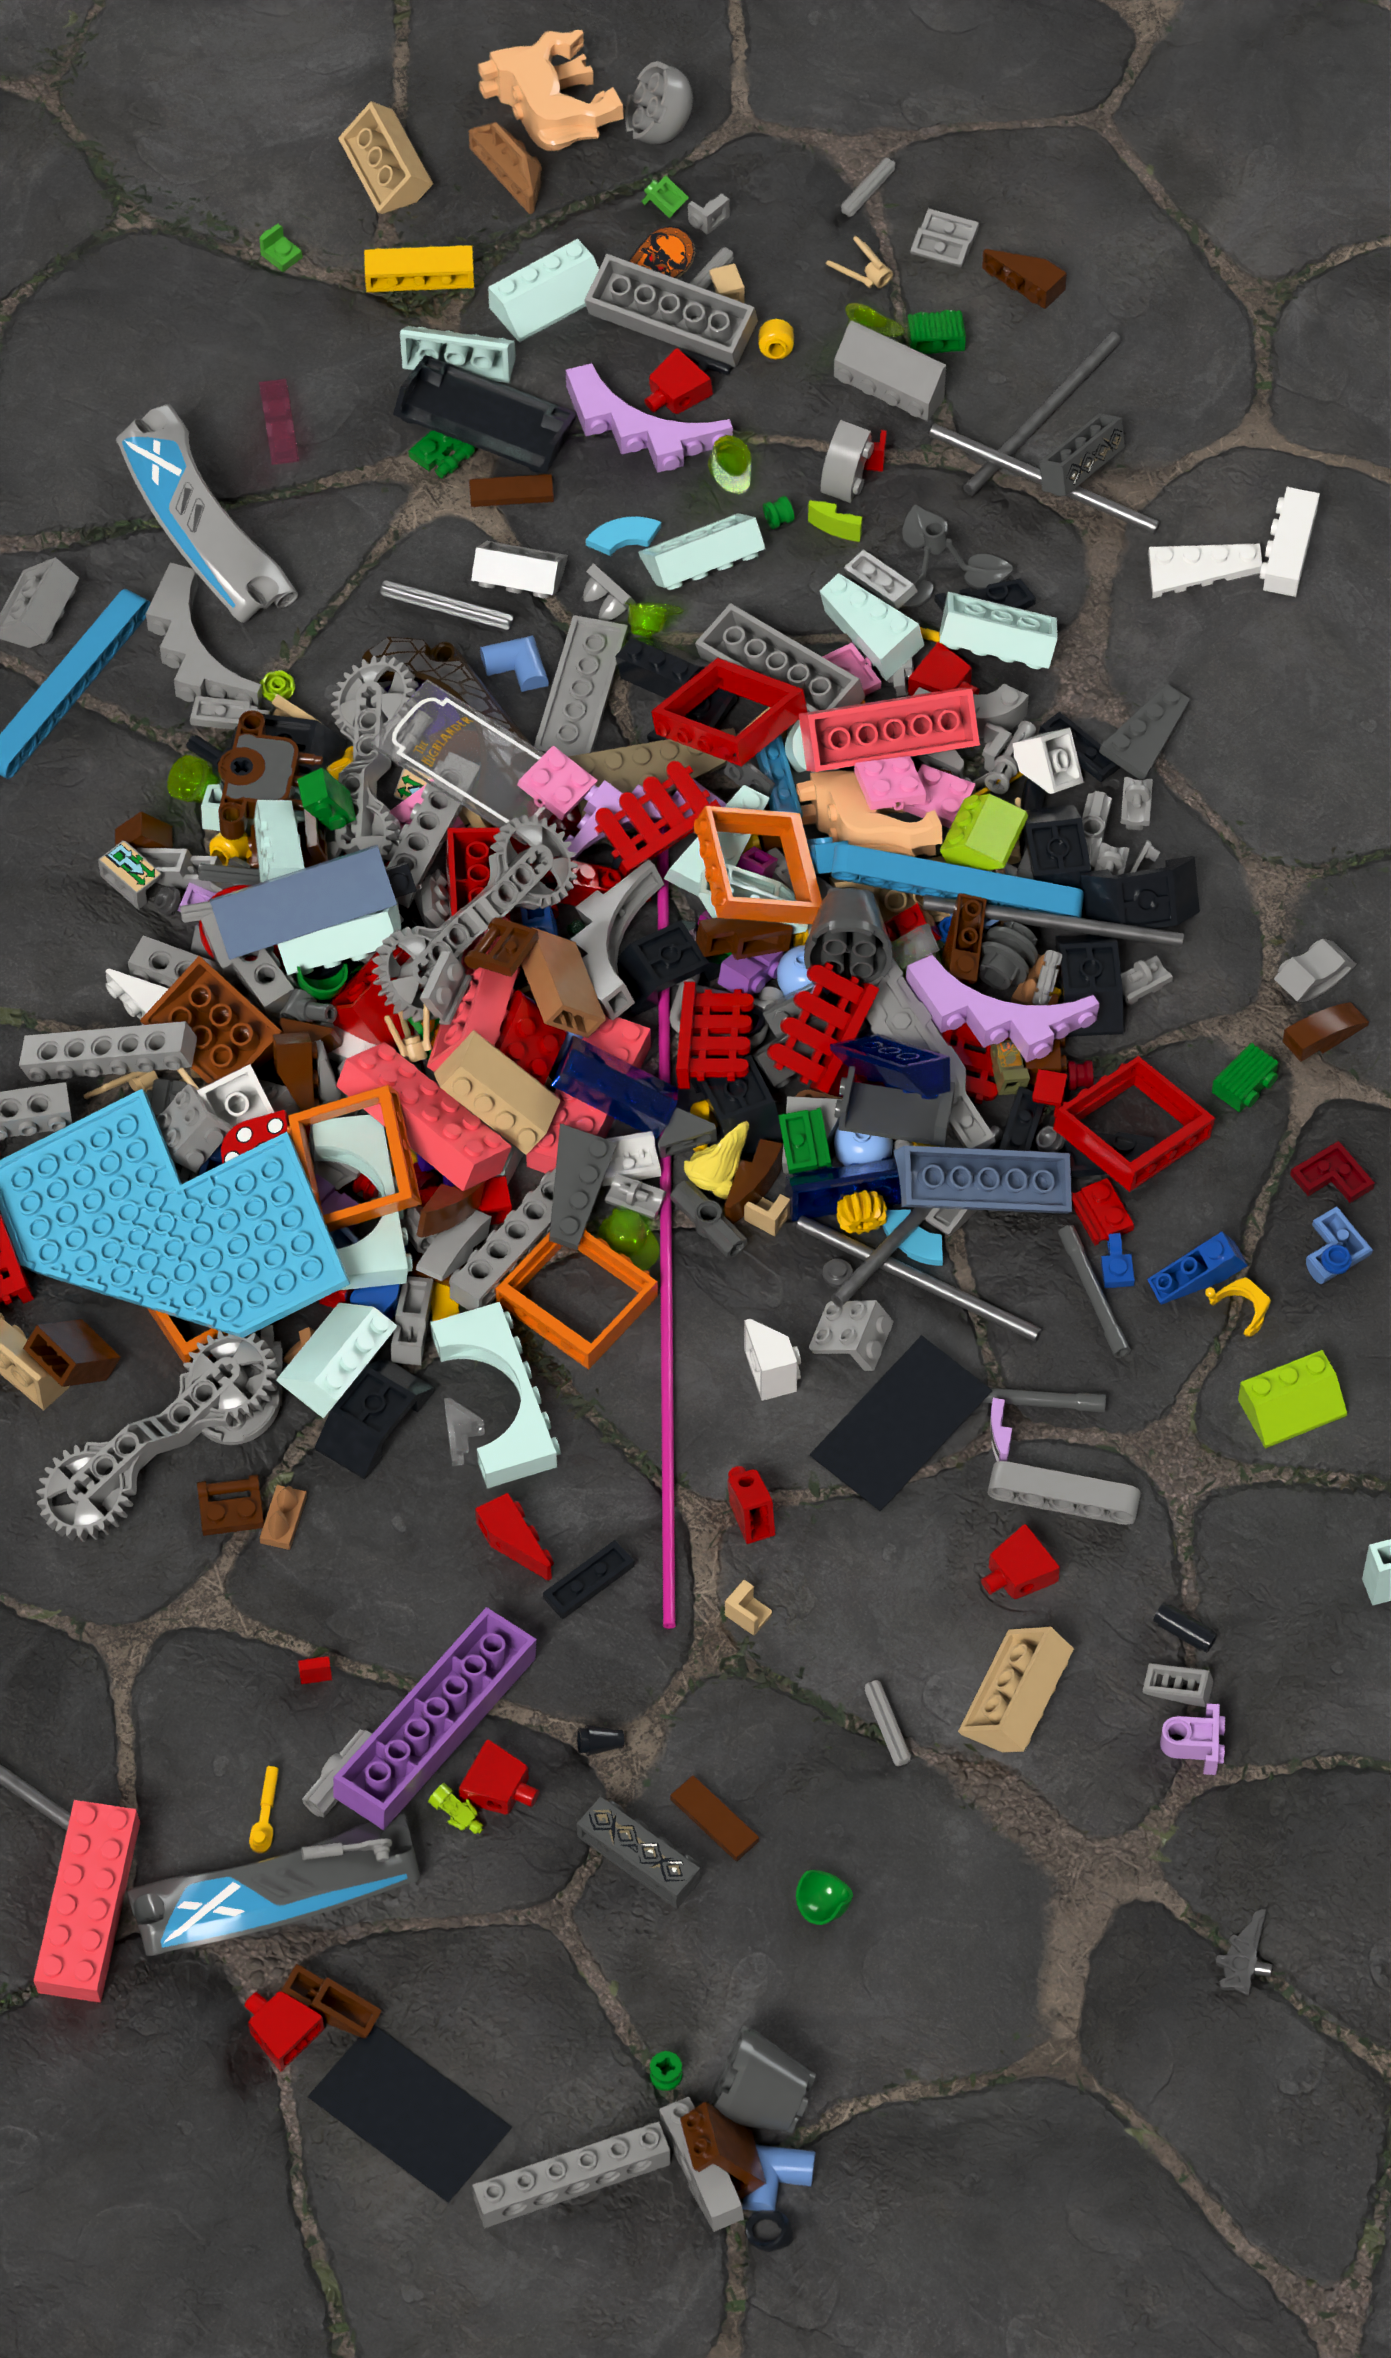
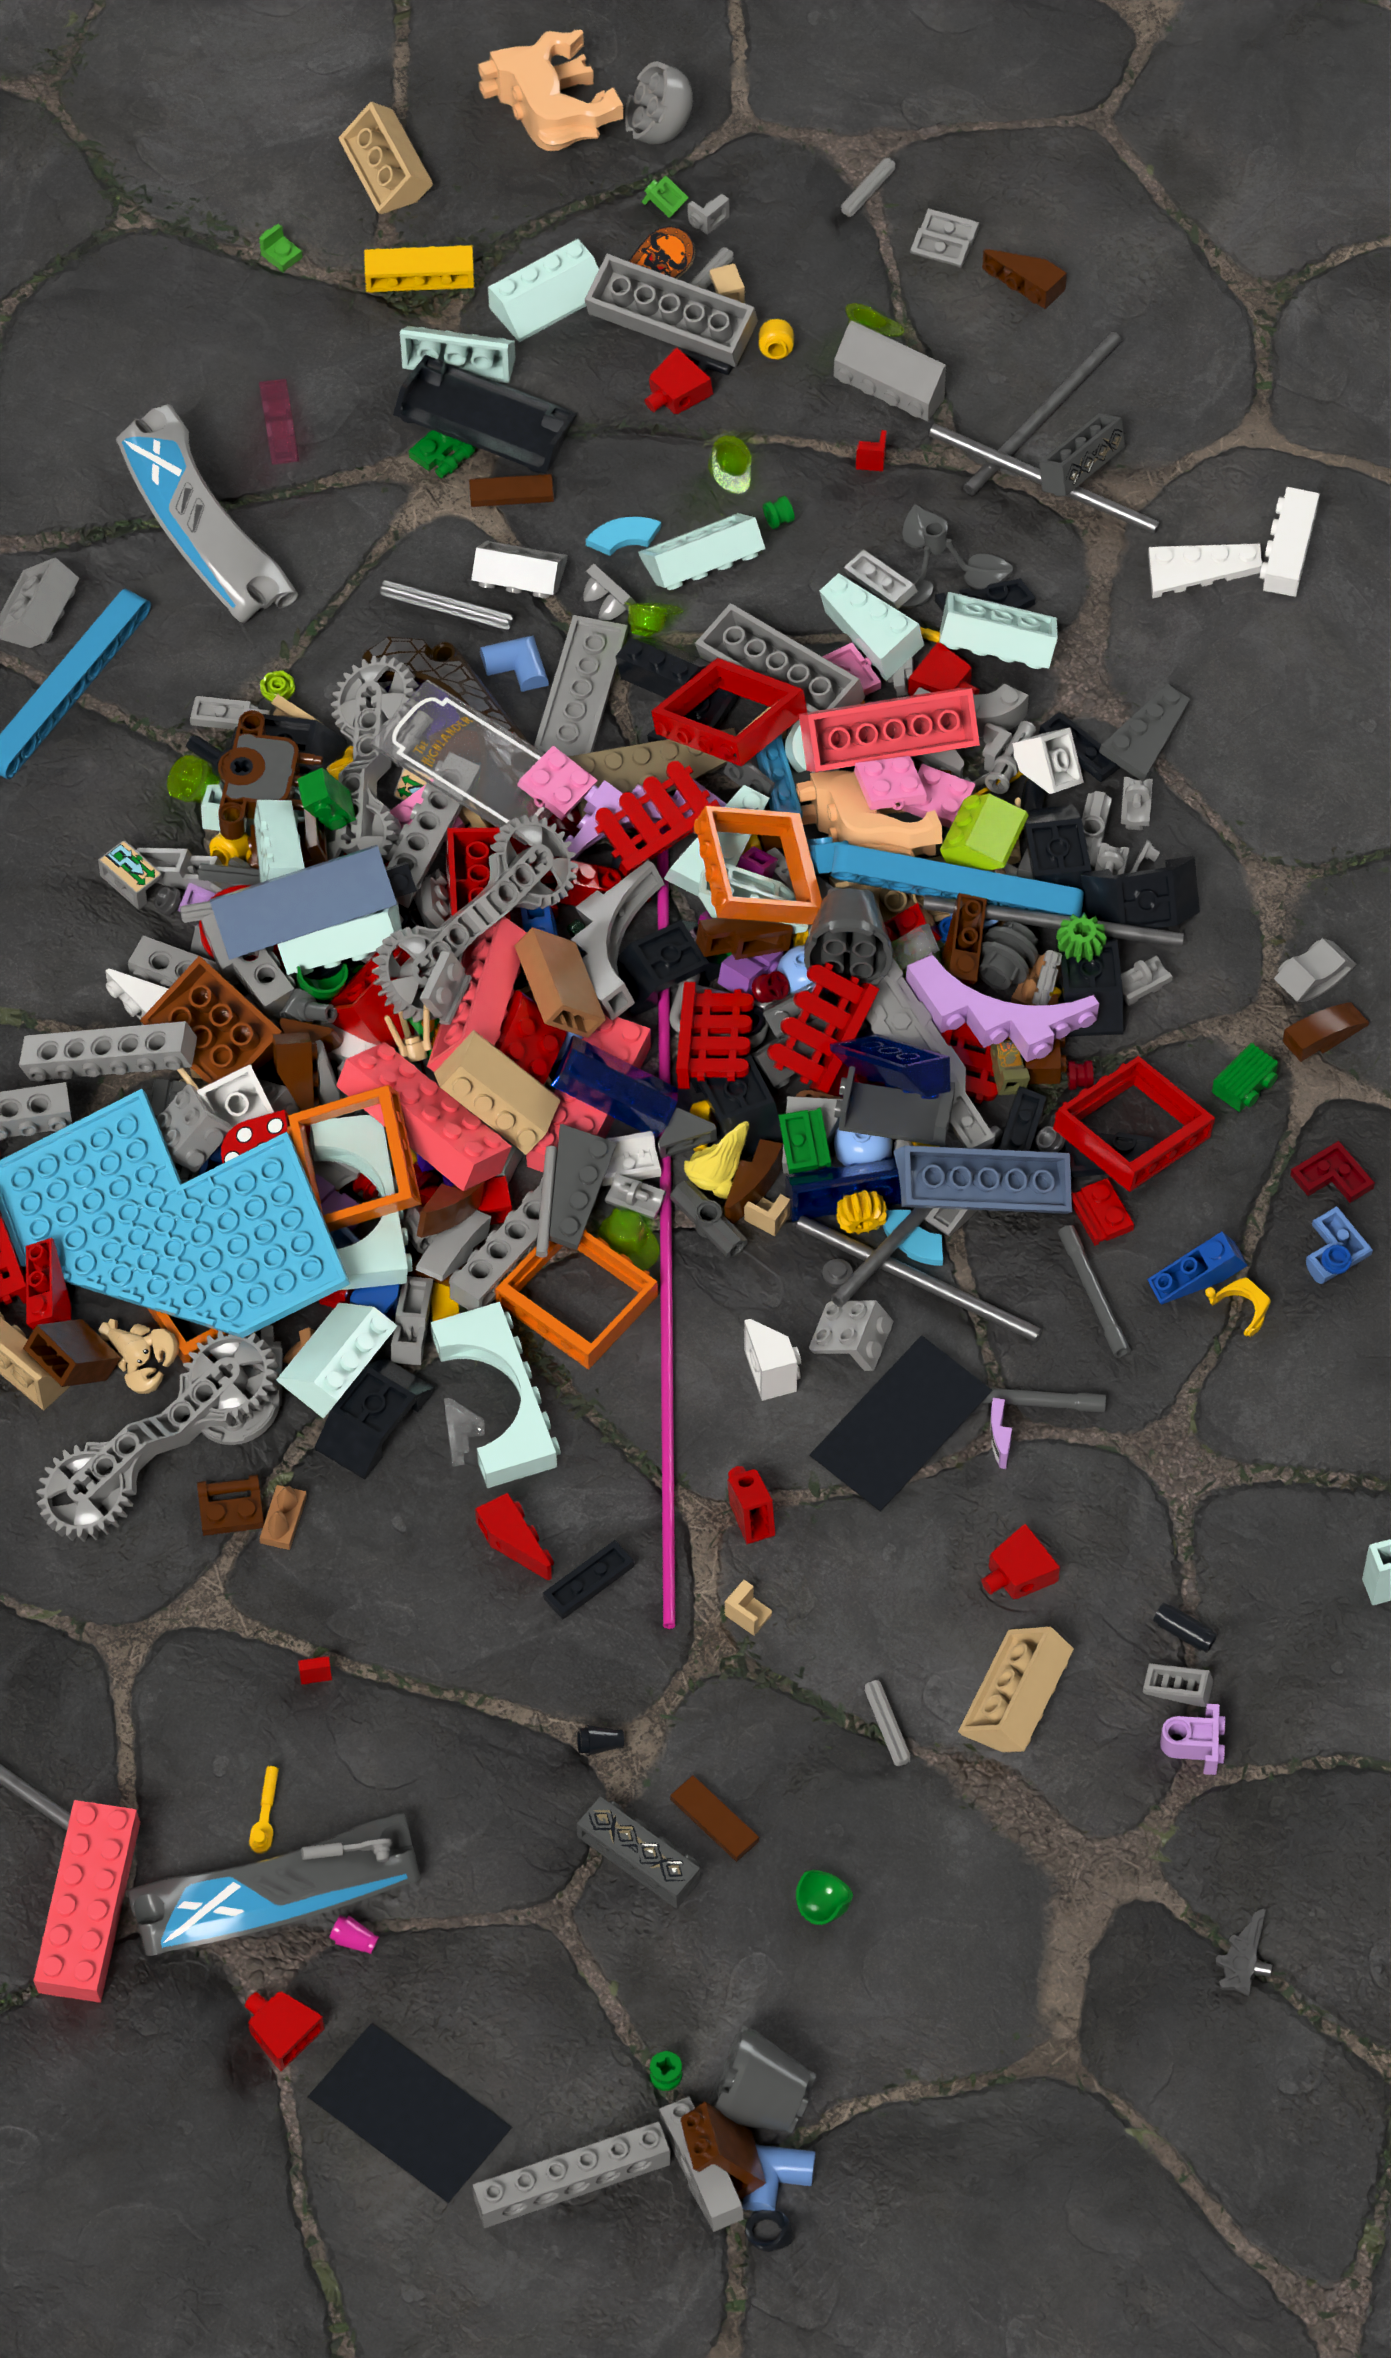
tan plant [84,1070,158,1099] -> none
reddish brown slope [115,811,173,850] -> none
light grey arch [146,563,263,709] -> none
reddish brown slope [278,1963,382,2039] -> none
light grey piece [302,1729,372,1818] -> none
medium lavender brick [333,1607,536,1830] -> none
lime piece [428,1783,483,1834] -> none
red torso [459,1739,539,1815] -> none
reddish brown plate [464,917,539,977] -> none
medium nougat wedge [469,122,542,214] -> none
lavender arch [566,363,733,473] -> none
lime slope [808,500,862,542] -> none
light grey brick [820,420,874,503] -> none
tan plant [826,236,893,288] -> none
green brick [907,310,966,354] -> none
light grey beam [987,1461,1141,1525] -> none
red panel [1032,1069,1067,1117] -> none
blue plate [1101,1233,1135,1288] -> none
lime slope [1238,1350,1347,1449] -> none
none -> red slope [26,1238,71,1330]
none -> tan animal [98,1319,179,1394]
none -> dark pink cone [329,1915,379,1954]
none -> light grey bar [536,1146,558,1258]
none -> dark red wheel [752,971,789,1003]
none -> bright green gear [1056,912,1106,963]

